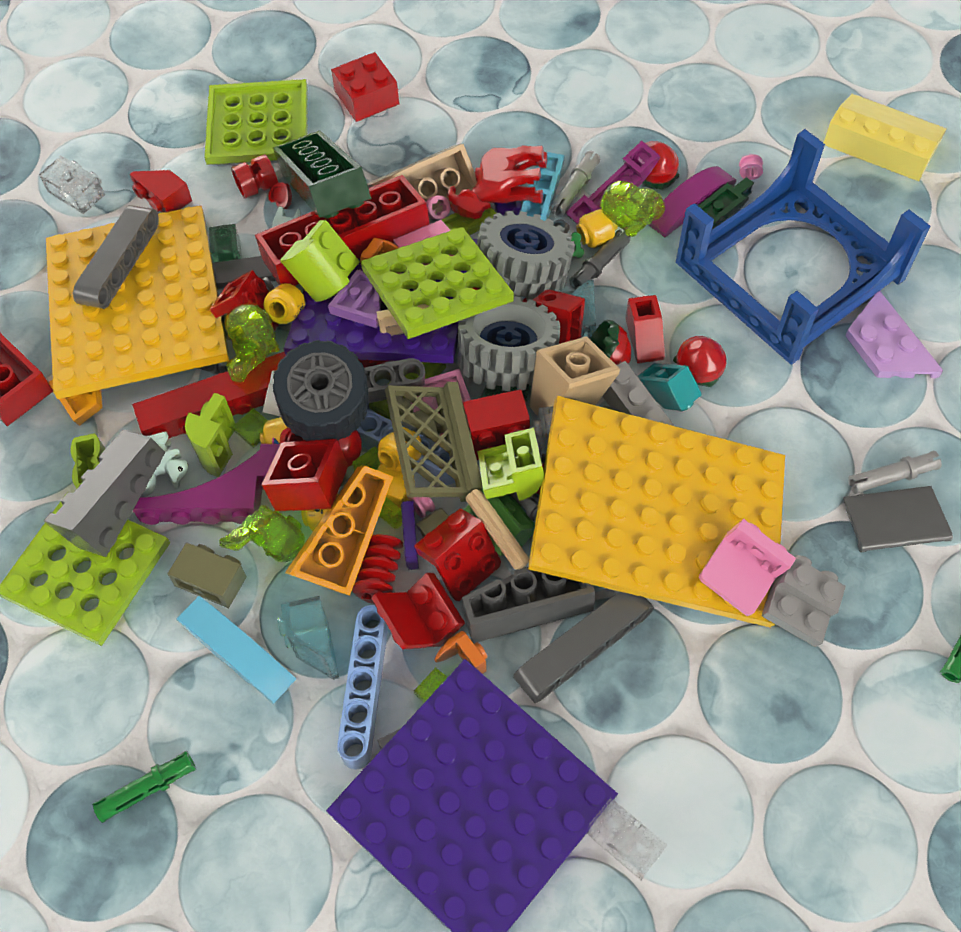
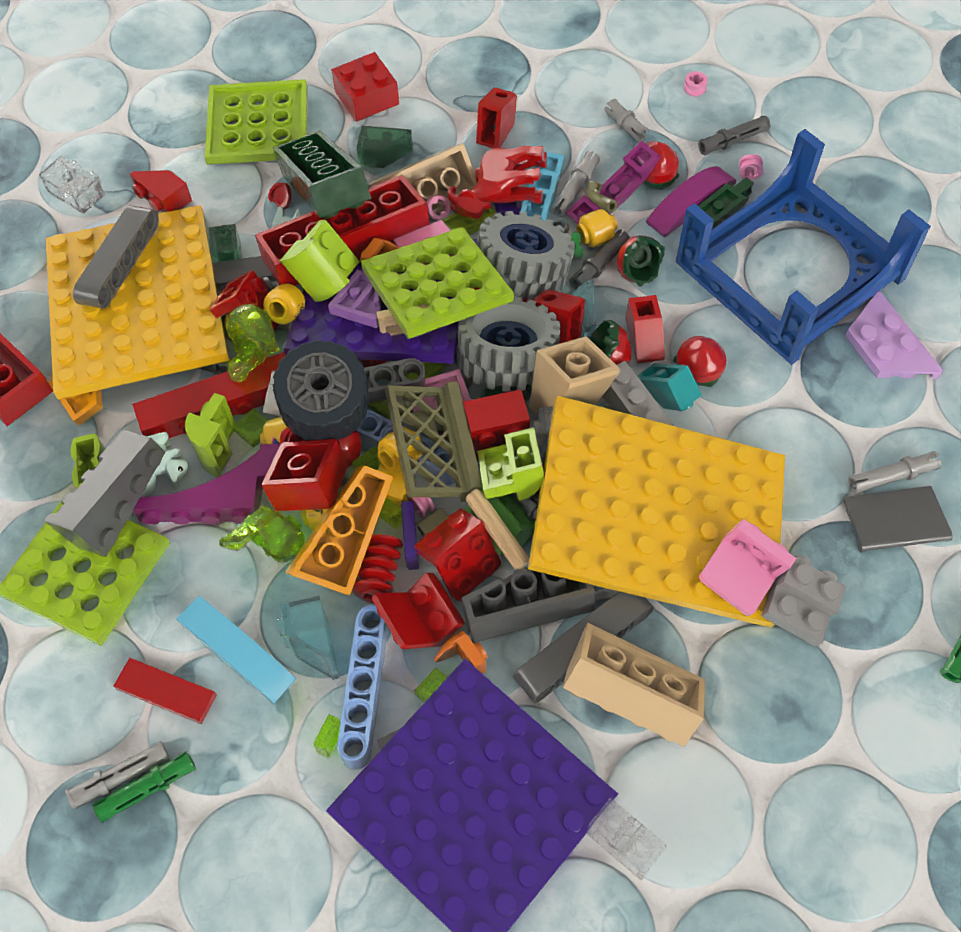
olive brick [167,542,247,609] -> none
red wheel [231,154,278,199] -> none
clear neon green head [600,181,665,237] -> none
light yellow slope [823,94,947,181] -> none
none -> light grey pin [65,741,170,810]
none -> red tile [113,657,217,725]
none -> clear neon green tile [313,714,341,758]
none -> clear green slope [356,126,413,168]
none -> red torso [476,88,517,148]
none -> tan slope [563,623,705,747]
none -> olive arm [585,180,618,213]
none -> light grey pin [605,99,649,142]
none -> dark green hair [617,235,665,287]
none -> bright pink bush [684,71,708,96]
none -> dark grey pin [698,115,770,155]

